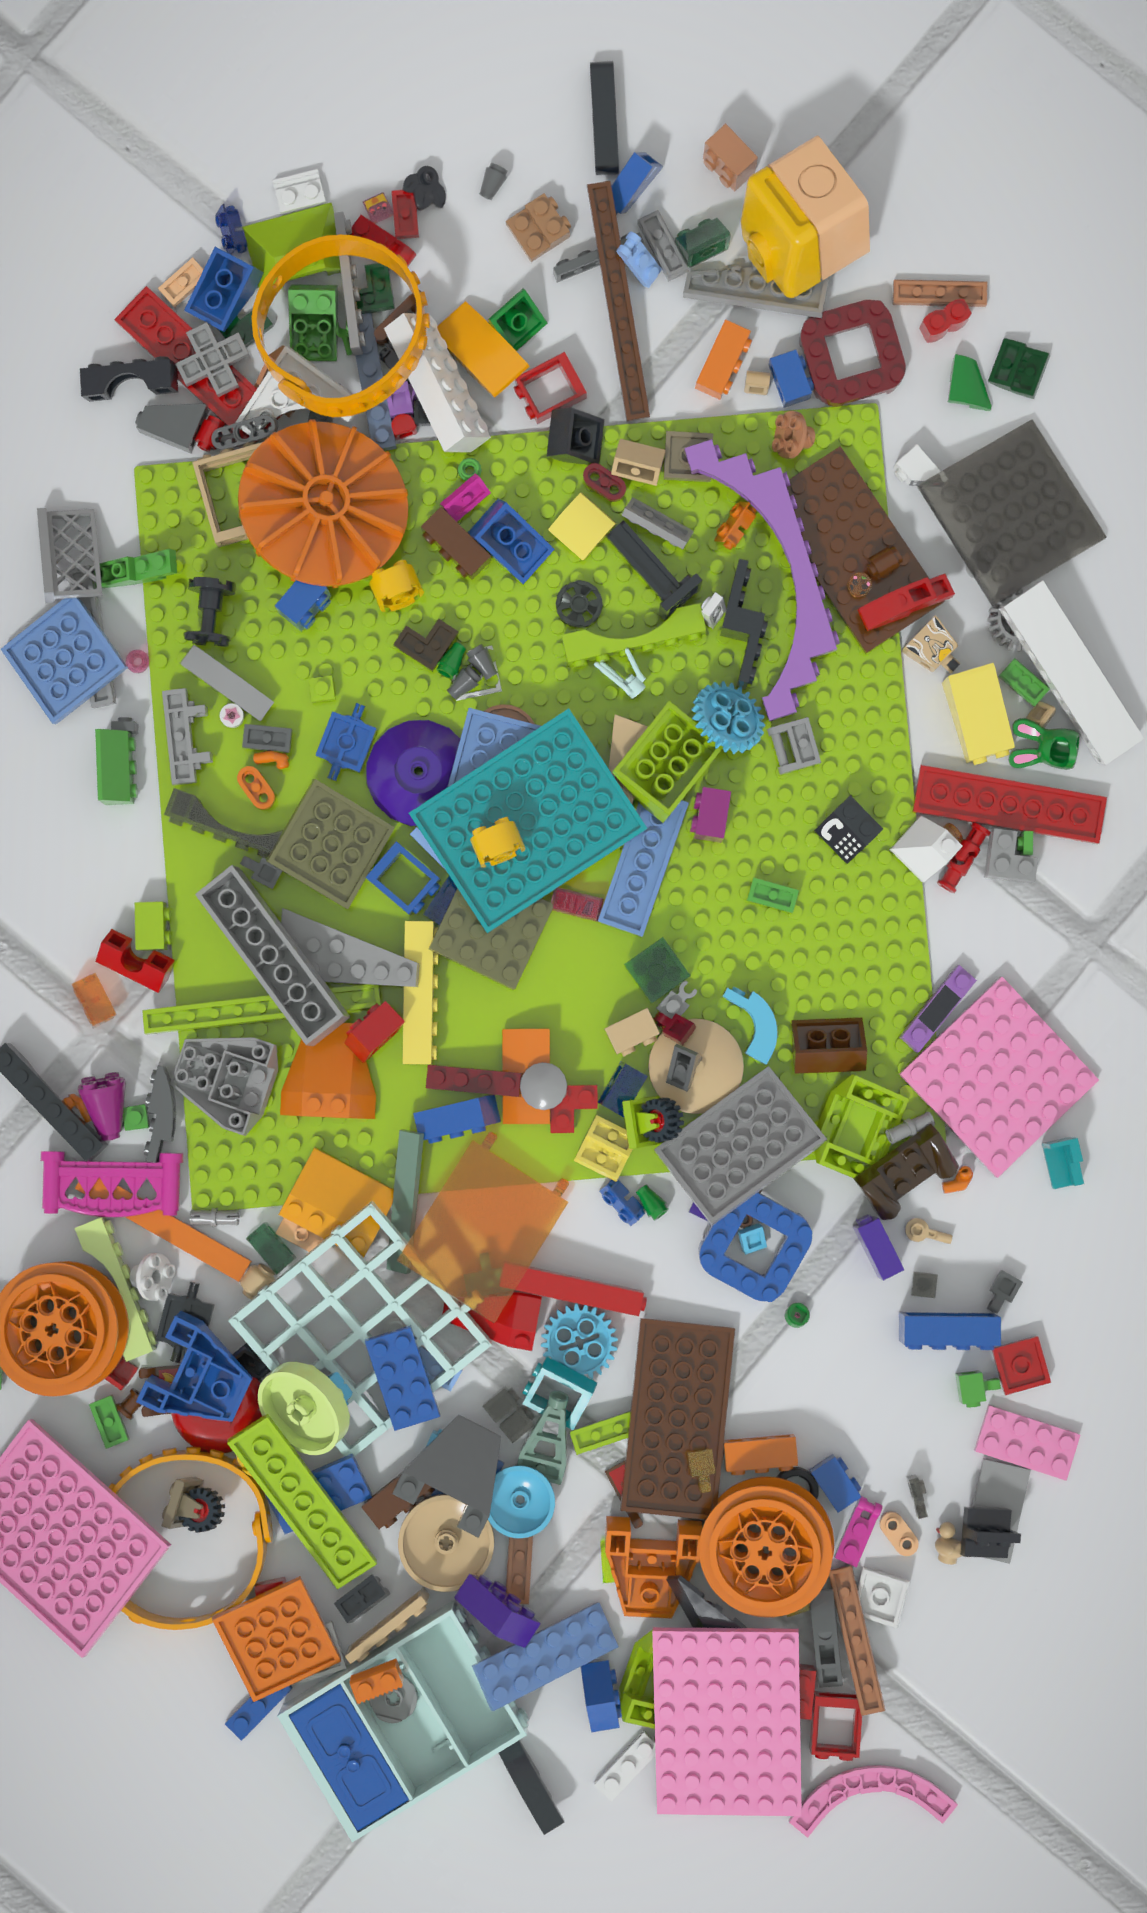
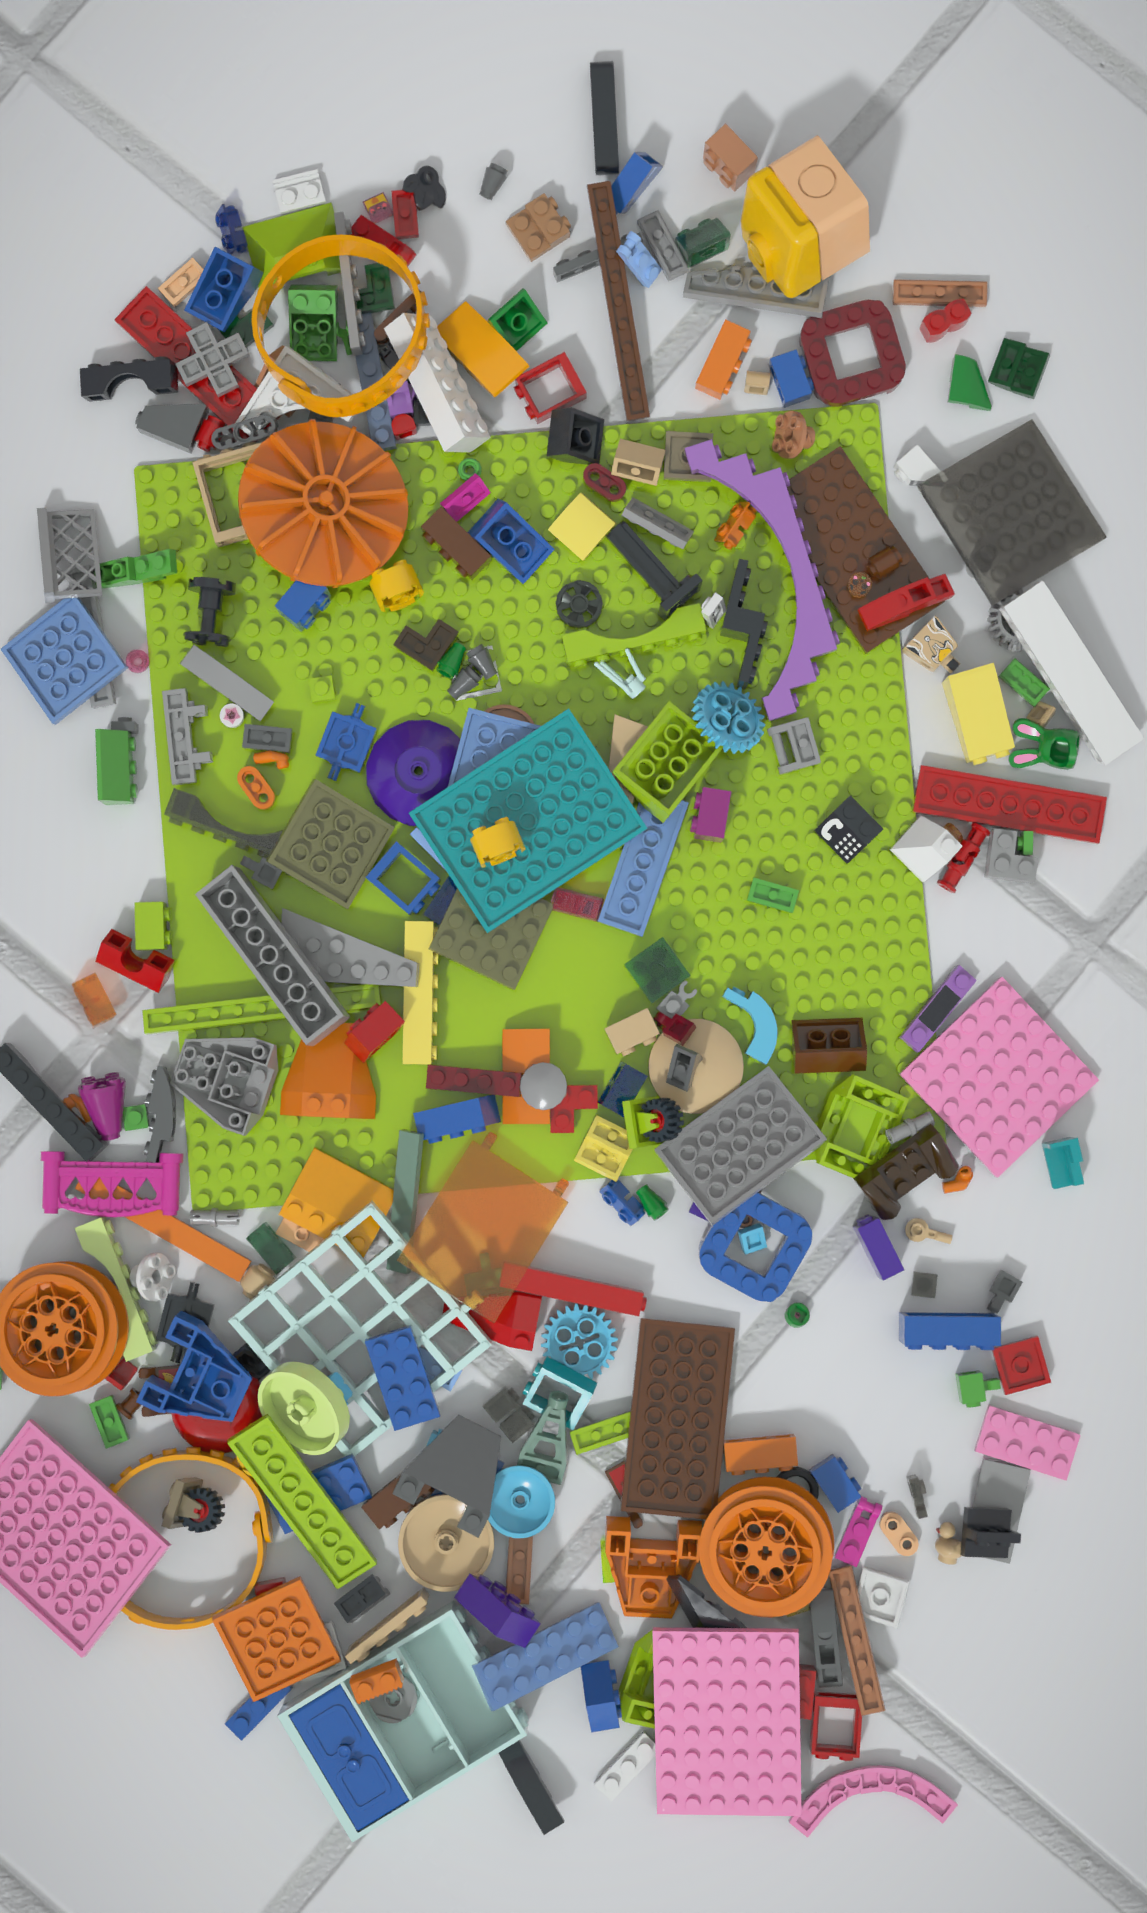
clear yellow plate [687,1449,716,1493] -> none

